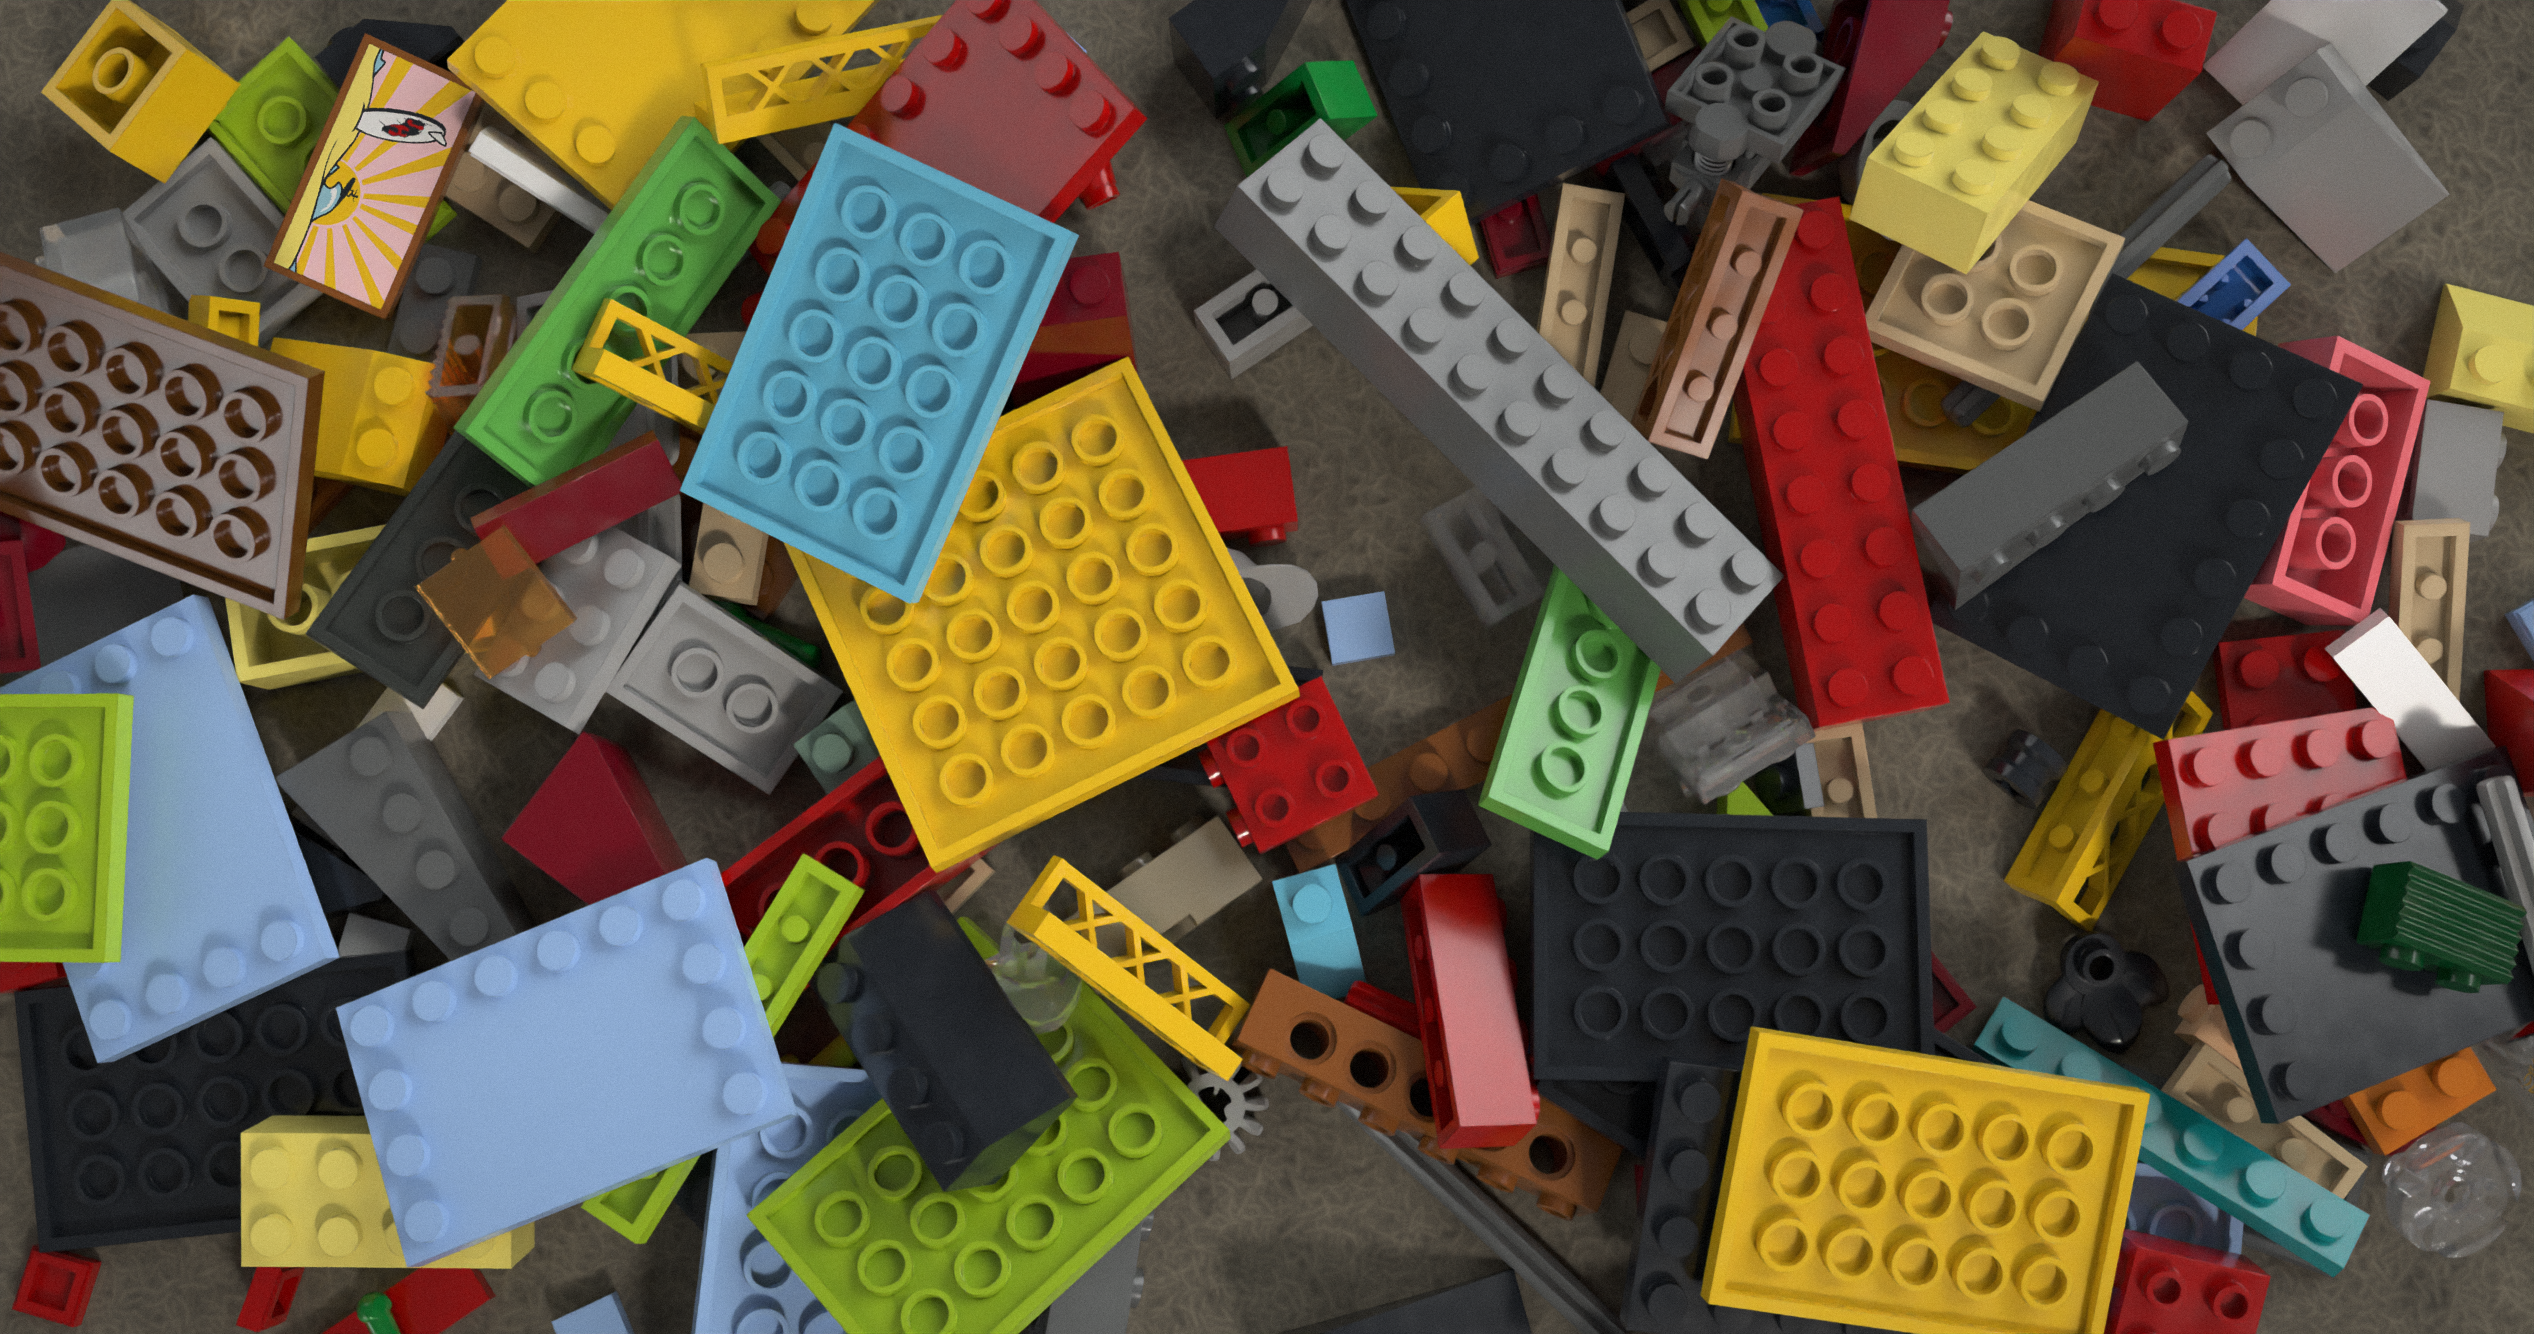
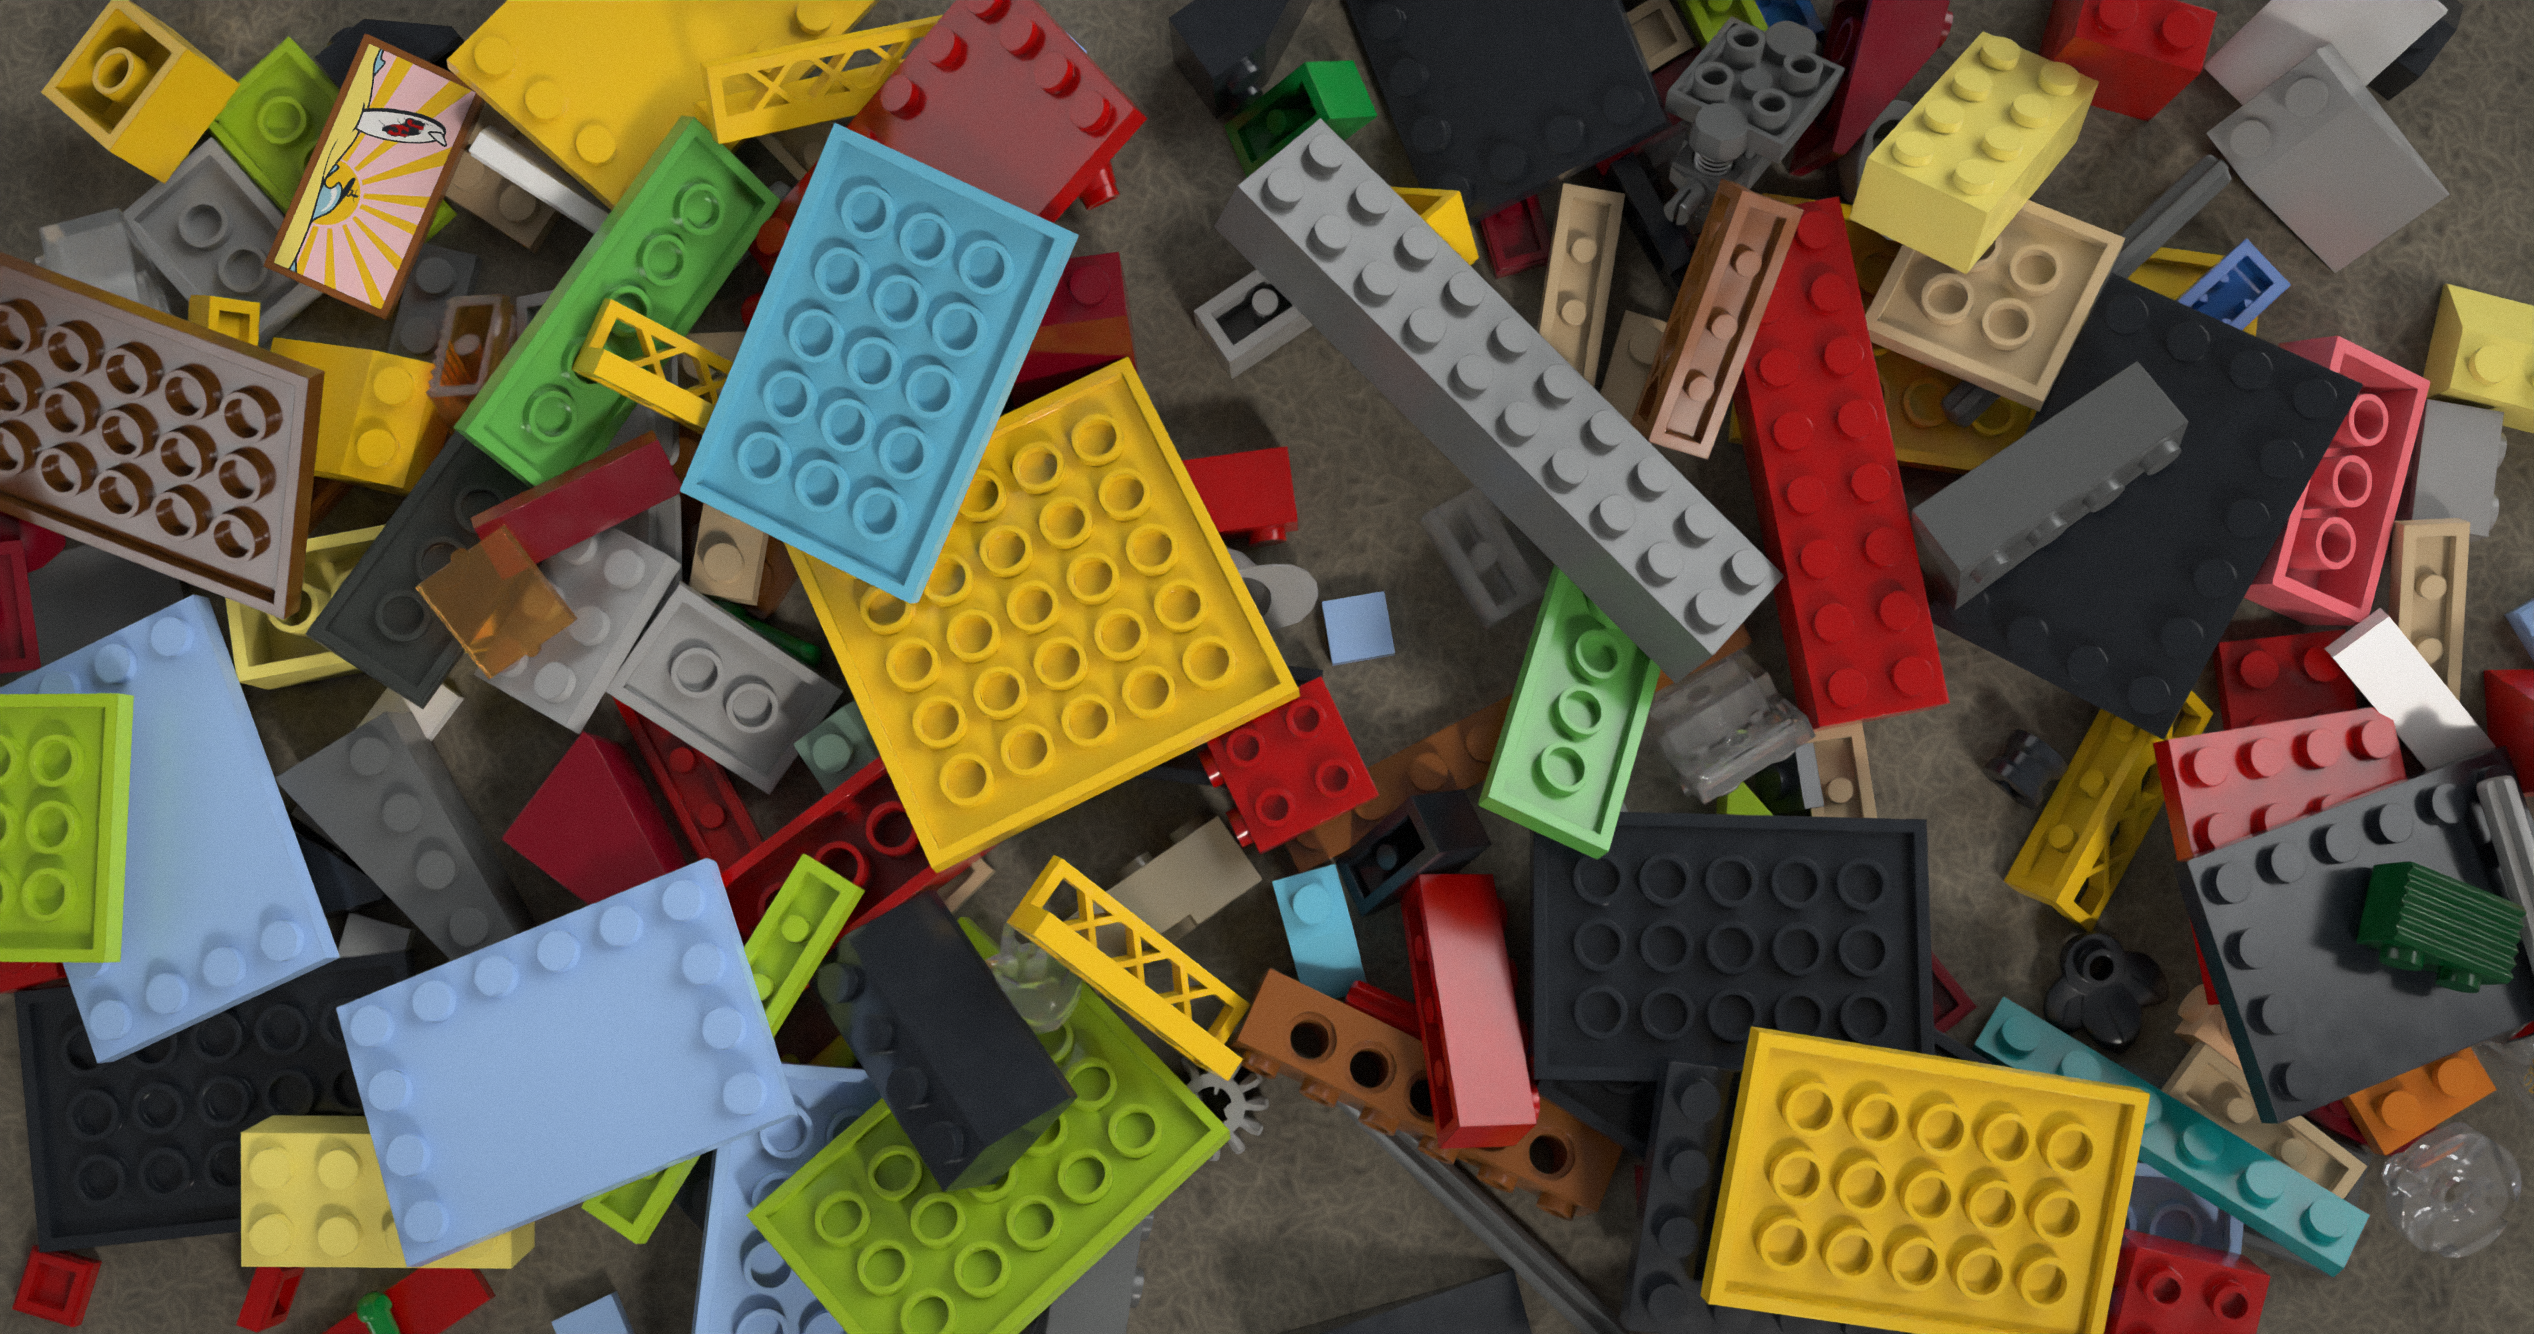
none -> red tile [612,696,764,874]

